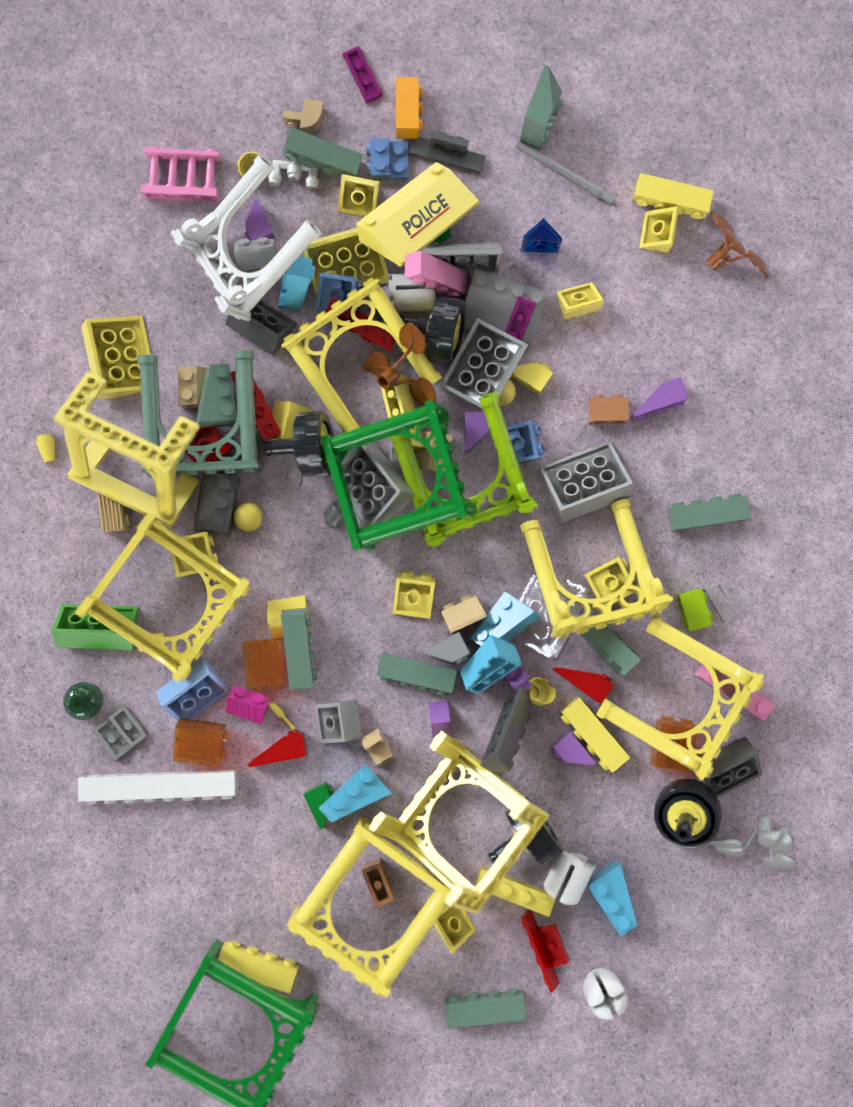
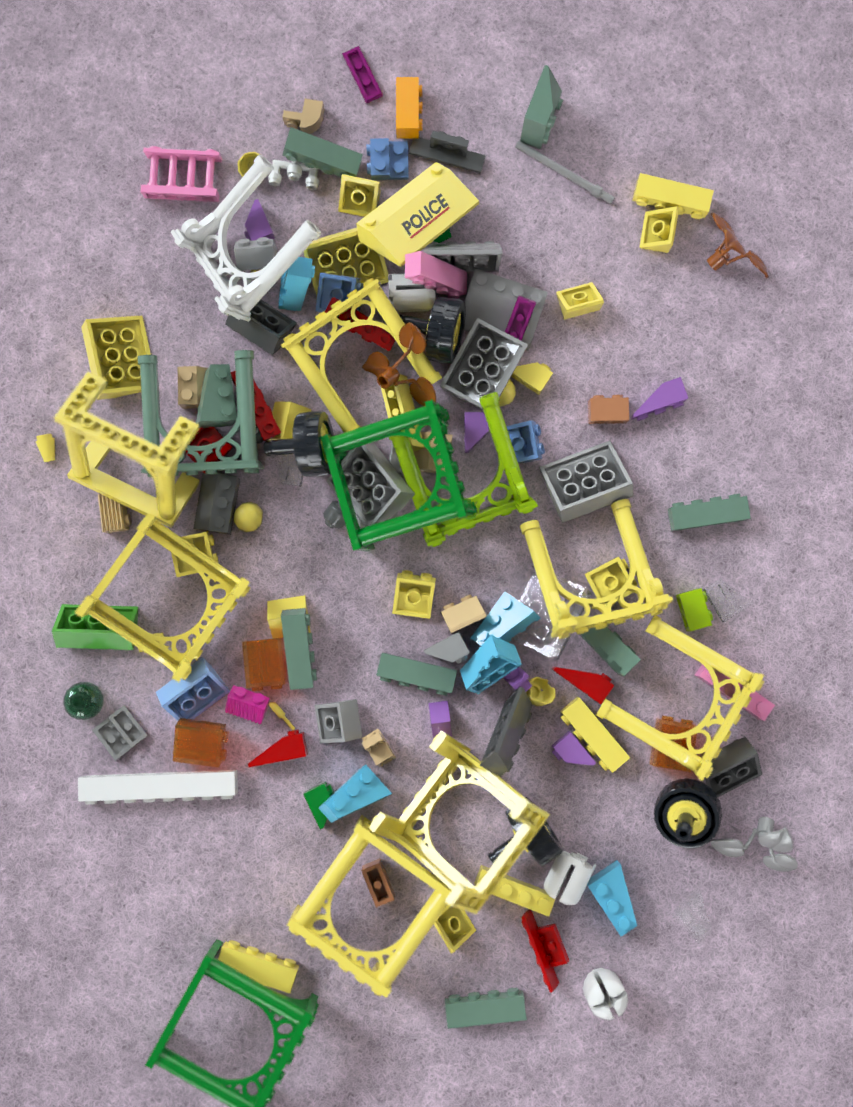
clear blue slope [520,218,562,254] -> none

